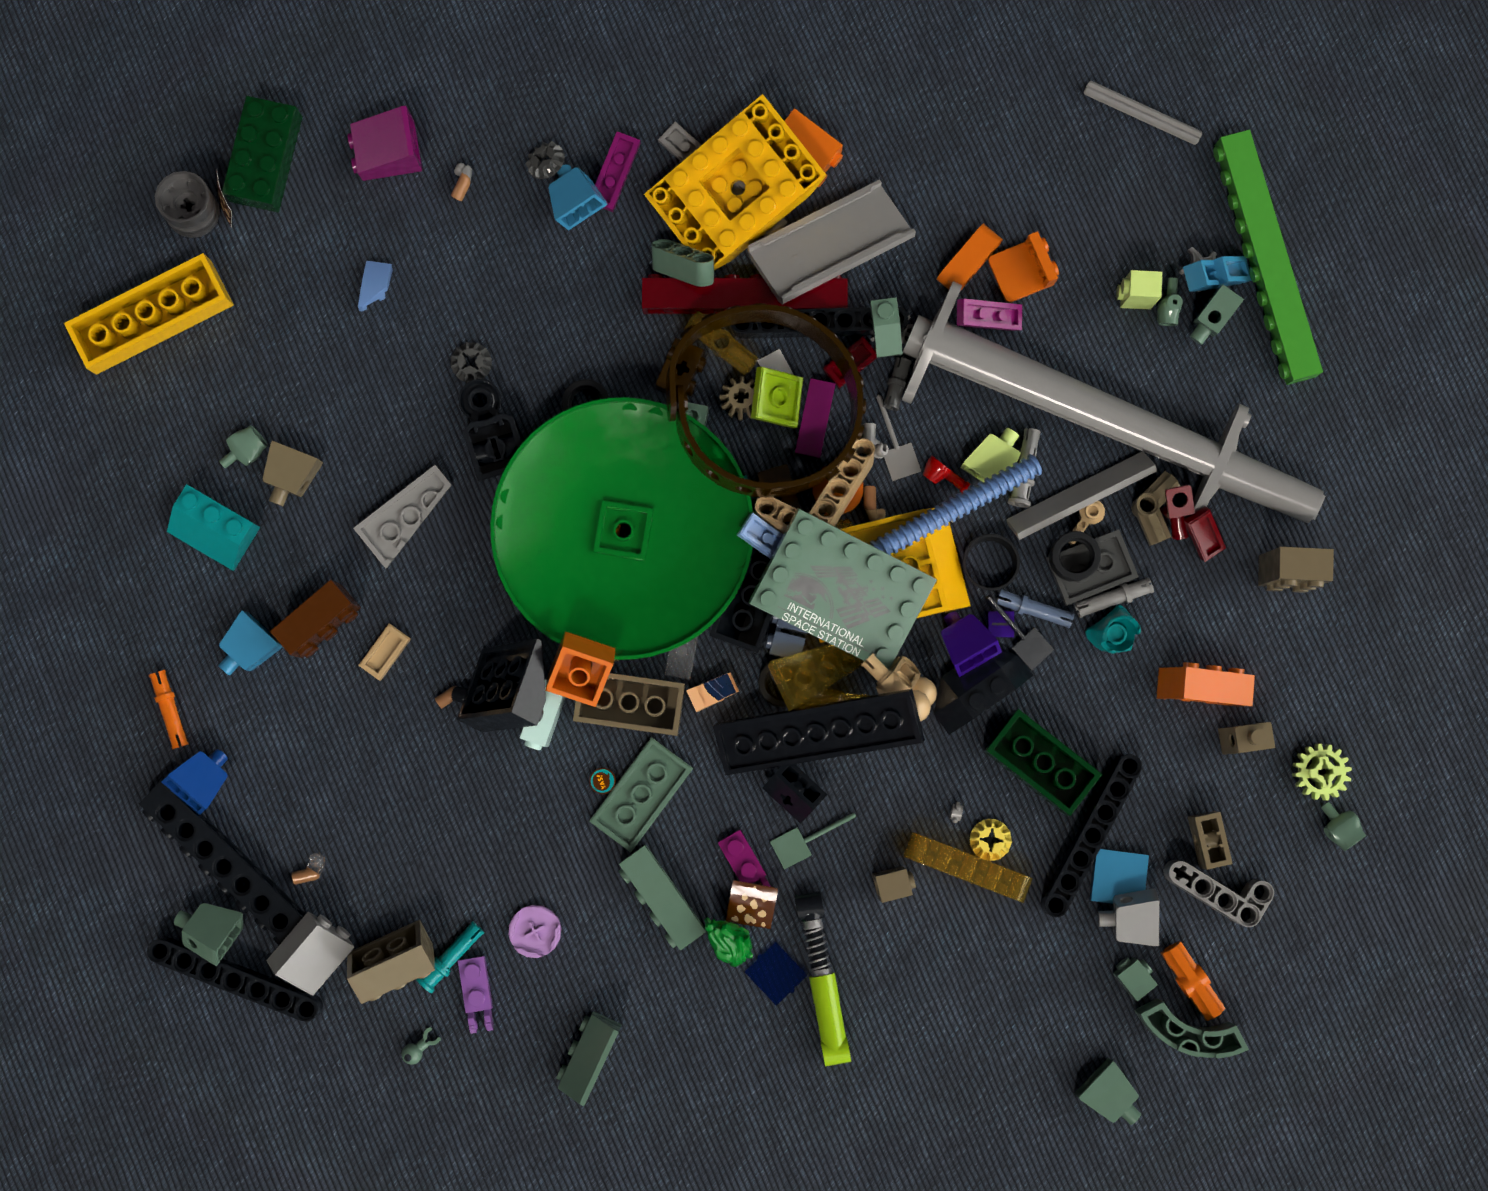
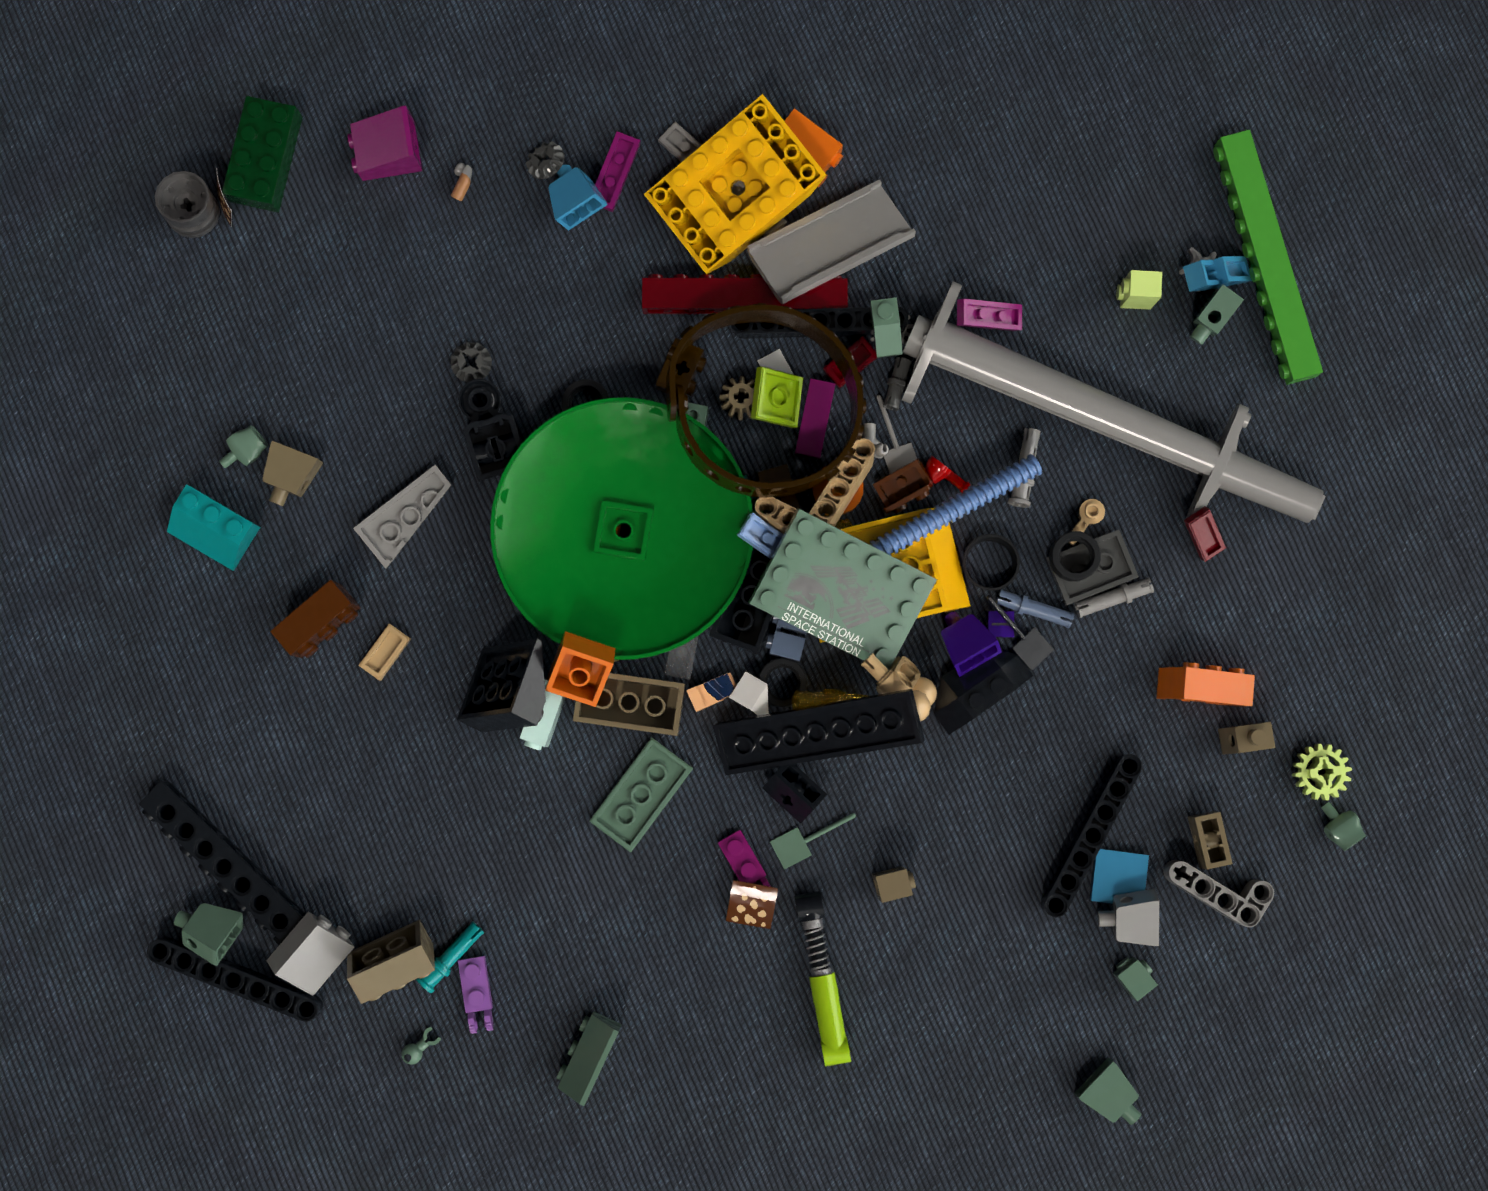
yellow brick [64,253,234,375] -> none
orange pin [149,670,189,749] -> none
blue torso [162,749,228,815] -> none
dark azure torso [218,611,283,675] -> none
arm [292,853,326,885] -> none
medium blue slope [358,261,393,311] -> none
arm [435,686,468,709] -> none
lavender tile [508,905,561,958] -> none
reddish brown tile [589,768,616,794] -> none
sand green brick [619,845,706,951] -> none
sand green beam [651,239,714,287] -> none
clear yellow piece [685,310,759,376] -> none
green hair [704,917,754,967] -> none
clear blue piece [745,942,808,1006] -> none
clear yellow wing [768,644,864,711] -> none
medium nougat arm [863,486,886,522] -> none
clear yellow beam [903,832,1033,903] -> none
orange beam [936,223,1003,291] -> none
light grey piece [950,802,963,823] -> none
yellowish green torso [960,428,1021,483] -> none
light yellow gear [970,819,1012,861] -> none
dark green brick [983,709,1102,816] -> none
orange bracket [988,231,1059,303] -> none
light grey tile [1006,451,1157,540] -> none
light grey axle [1084,81,1202,145] -> none
teal hair [1085,604,1141,654] -> none
dark tan piece [1131,471,1181,546] -> none
sand green brick [1134,998,1249,1058] -> none
sand green piece [1157,278,1183,326] -> none
dark red bracket [1160,485,1195,540] -> none
orange piece [1161,941,1226,1021] -> none
dark tan brick [1258,547,1334,593] -> none
none -> white sticker [729,672,769,716]
none -> reddish brown bracket [873,458,934,514]

